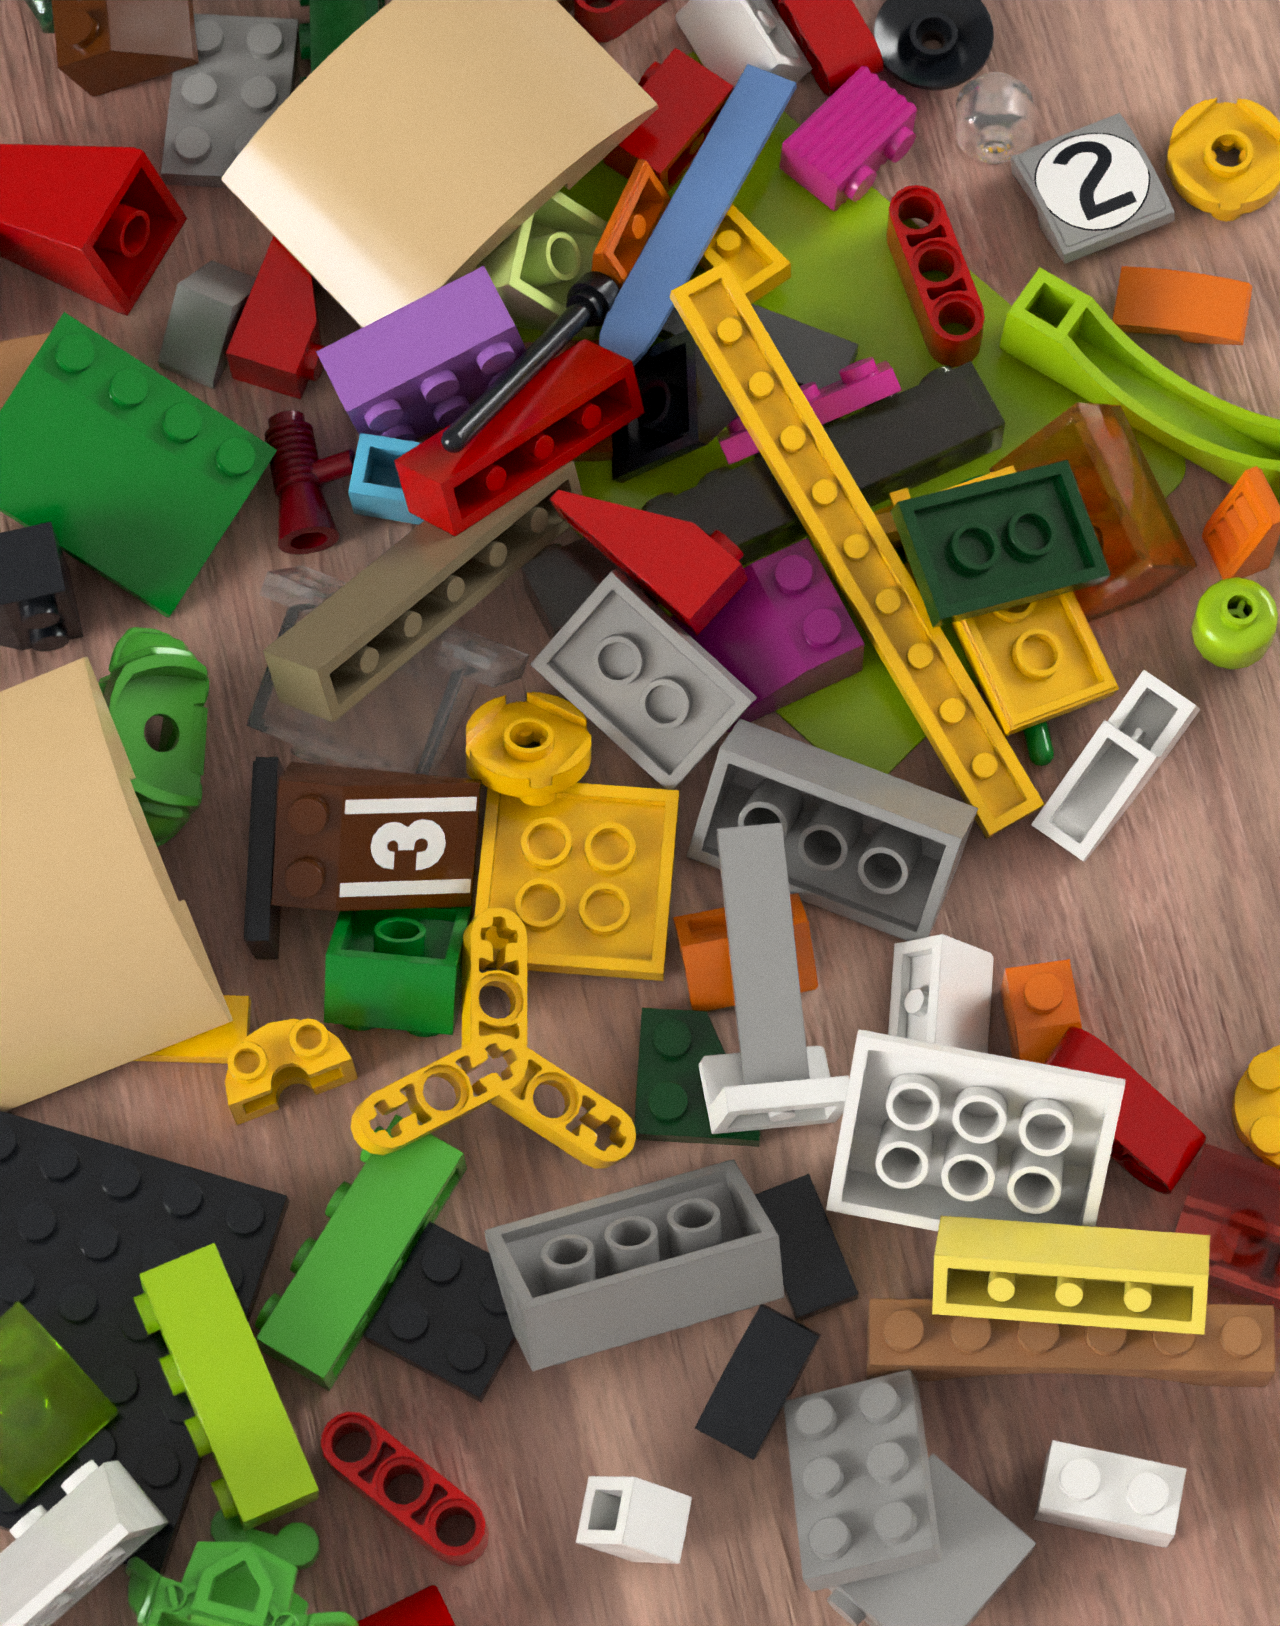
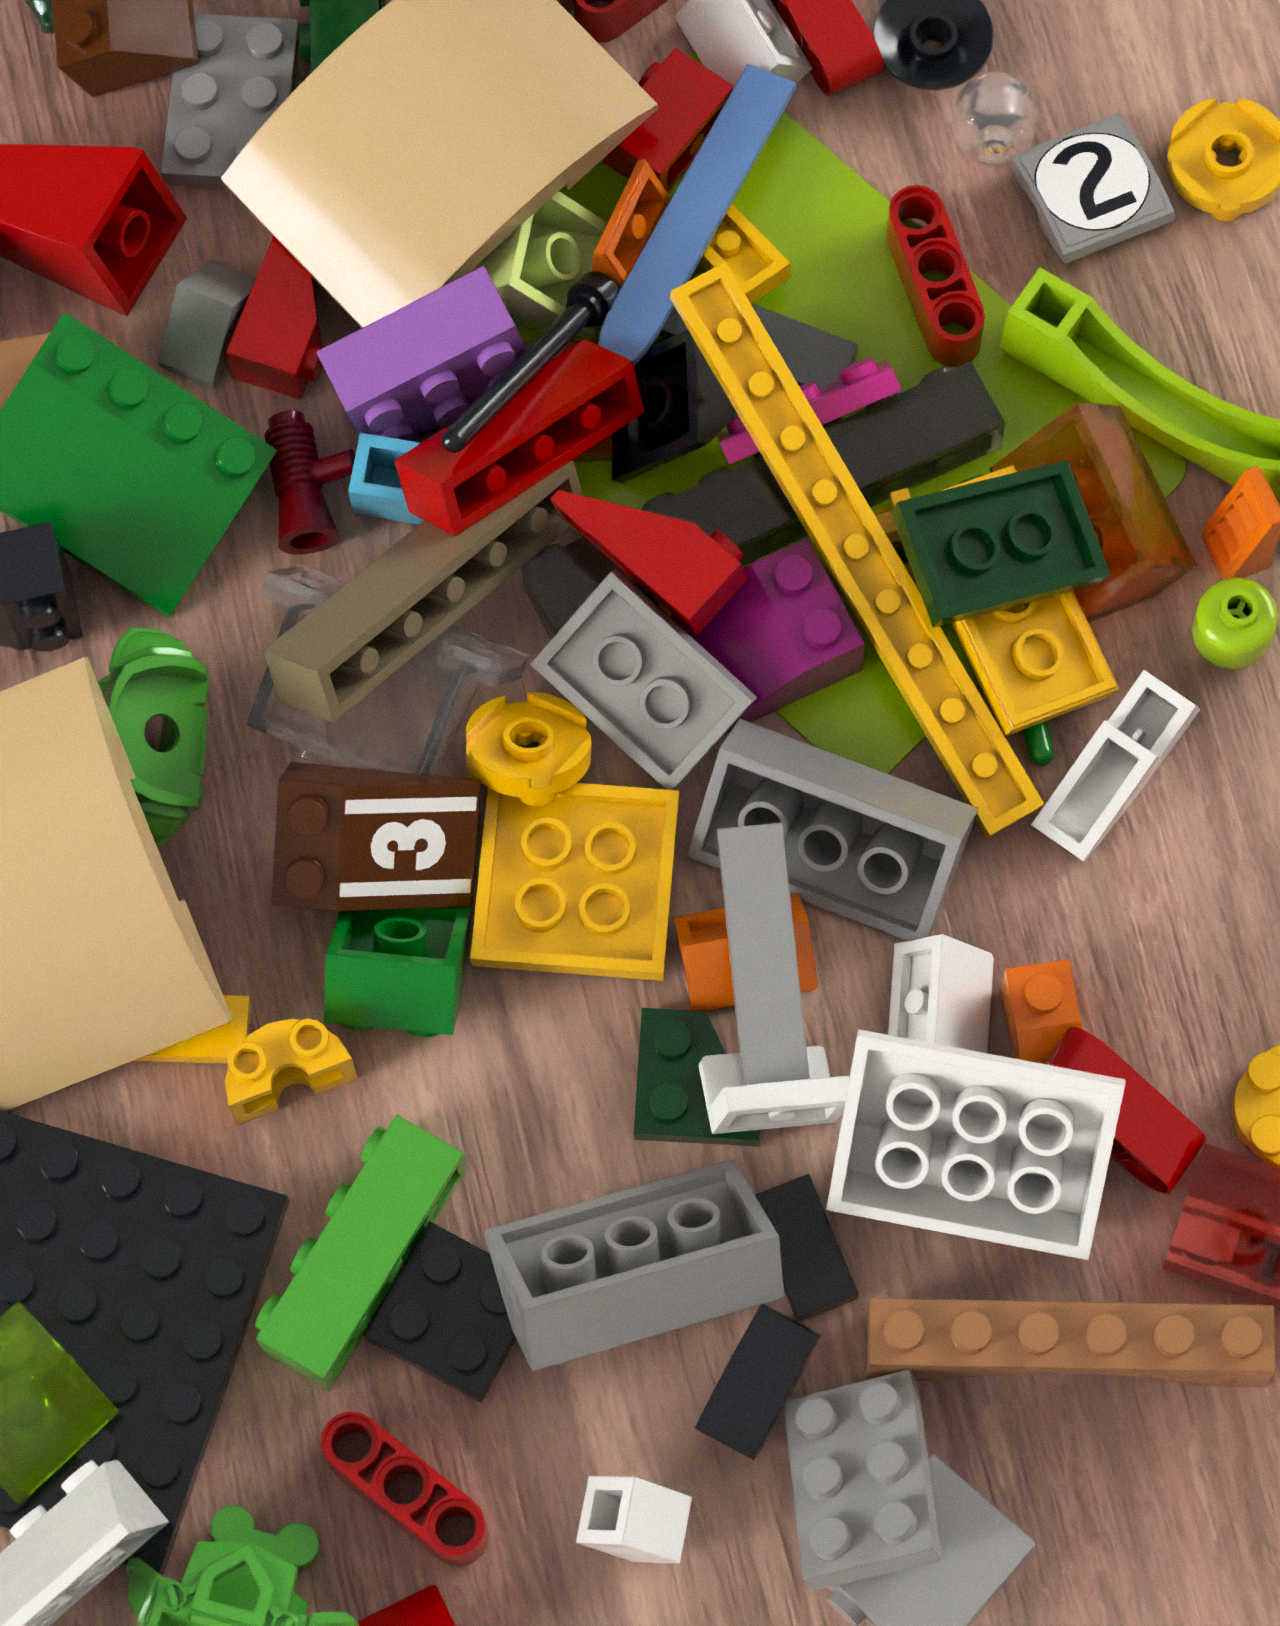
lime brick [133,1243,319,1531] -> none
black tile [244,757,284,959] -> none
yellow piece [351,907,636,1169] -> none
dark pink brick [779,66,917,211] -> none
light yellow brick [932,1216,1210,1335] -> none
white brick [1034,1440,1186,1548] -> none
orange slope [1112,266,1253,345] -> none

